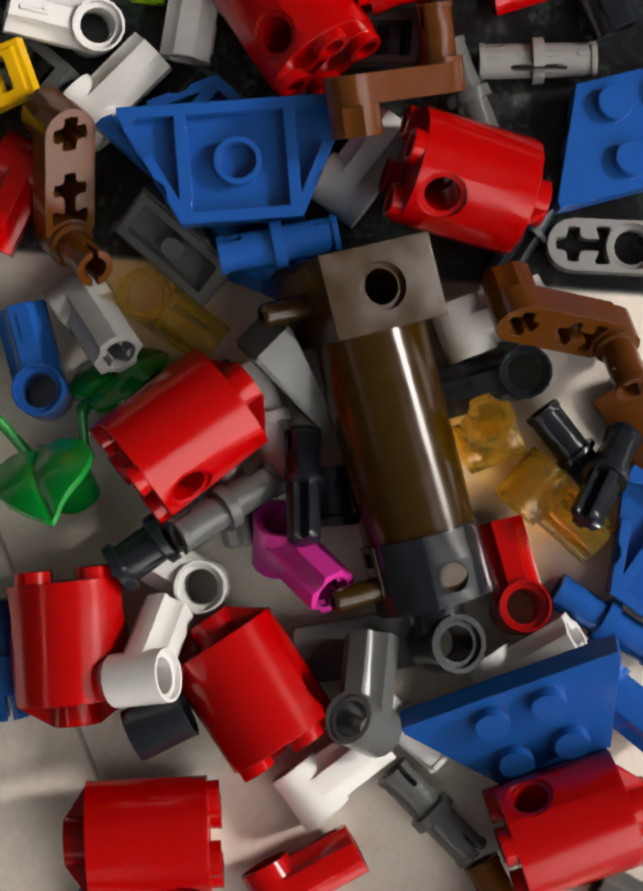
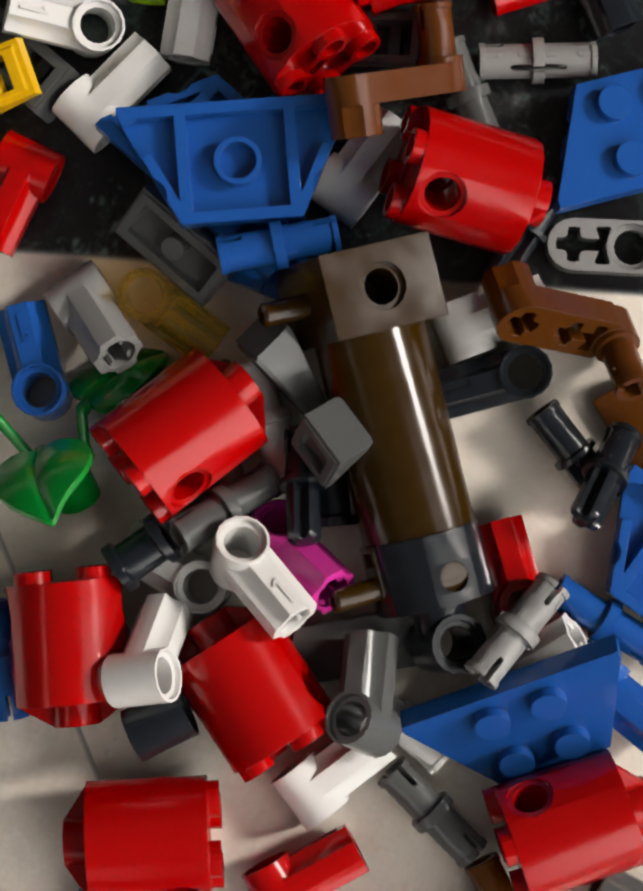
reddish brown beam [21,86,113,286] -> none
clear yellow piece [452,393,526,475] -> none
clear yellow piece [493,446,617,564] -> none
none -> white piece [210,516,317,640]
none -> dark grey slope [291,397,373,489]
none -> light grey pin [464,572,570,690]

